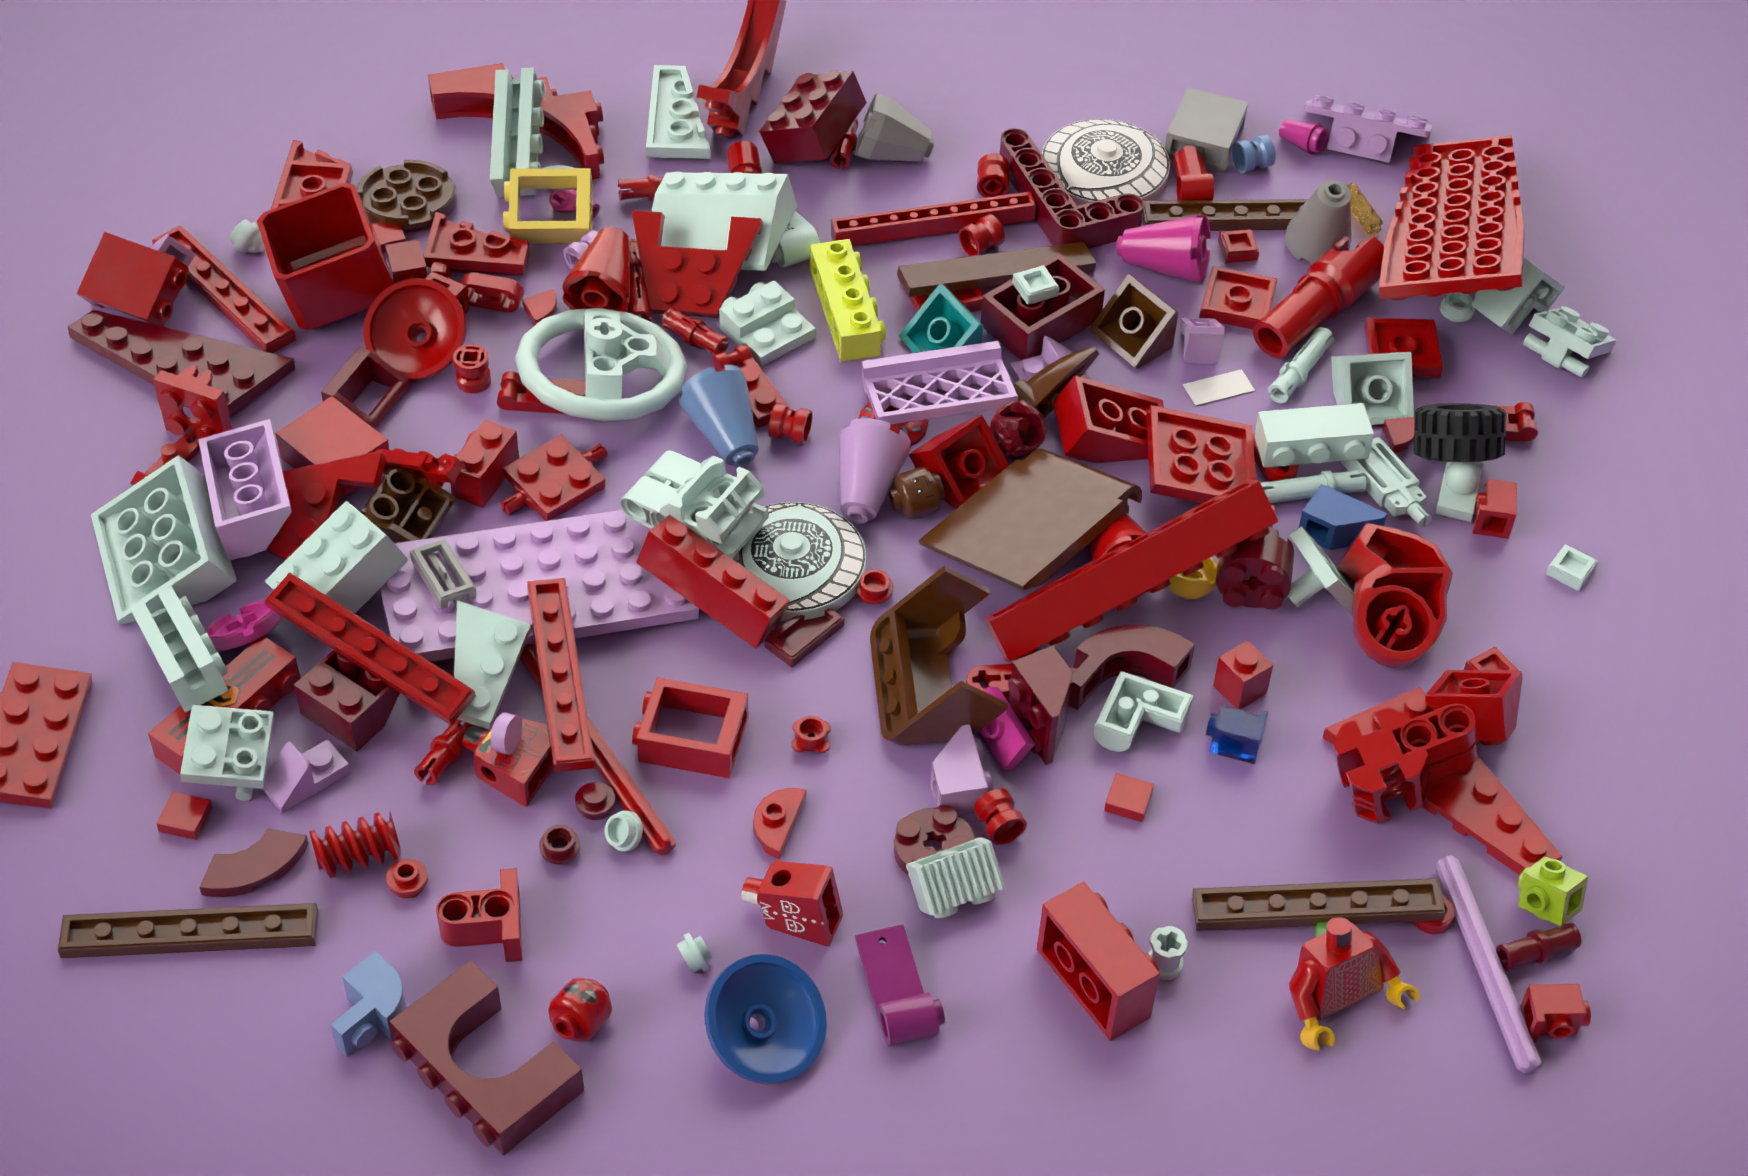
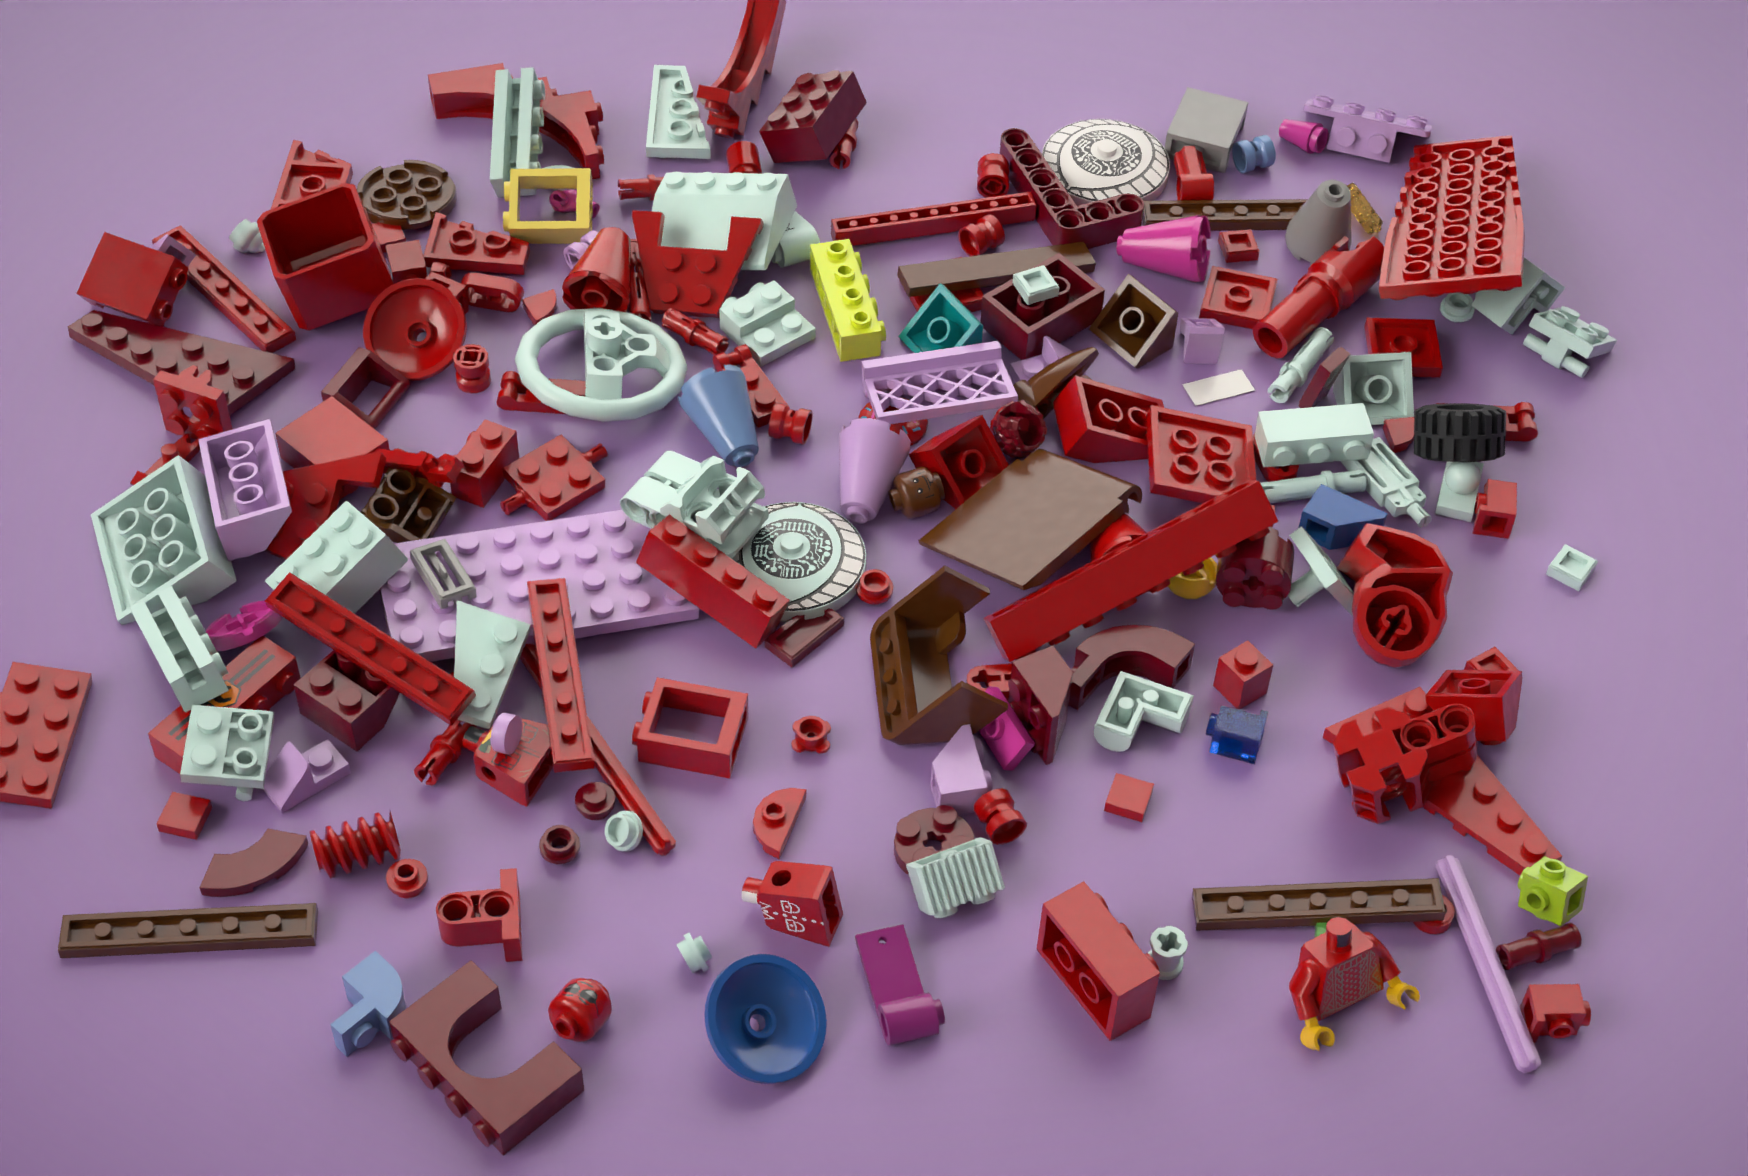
light grey cone [853,93,935,162] -> none
none -> dark red tile [1298,347,1351,408]

